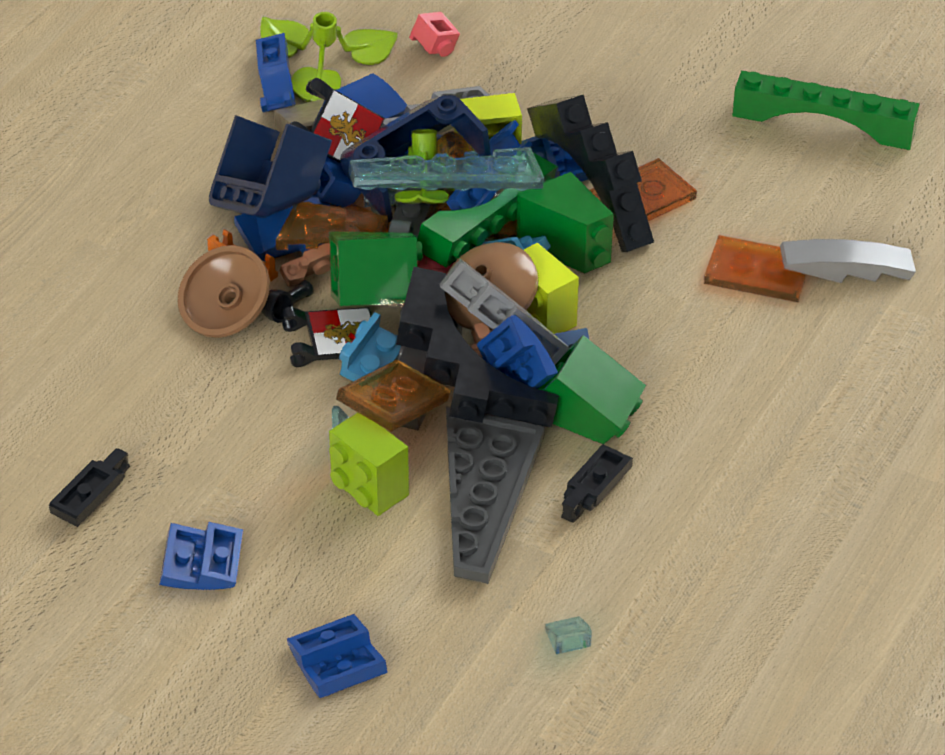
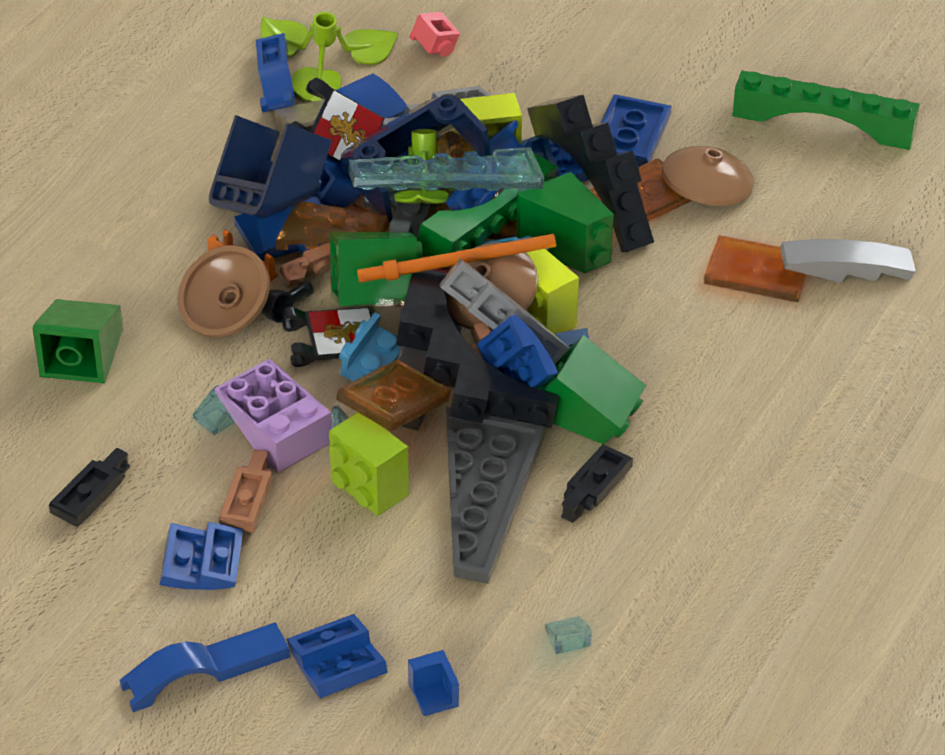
none -> green slope [32,299,123,384]
none -> blue piece [119,622,290,712]
none -> clear light blue slope [192,385,235,435]
none -> lavender slope [214,359,332,473]
none -> nougat hinge [219,449,273,533]
none -> orange bar [357,234,556,283]
none -> blue panel [408,650,459,716]
none -> blue tile [601,95,672,169]
none -> medium nougat dish [662,146,754,206]

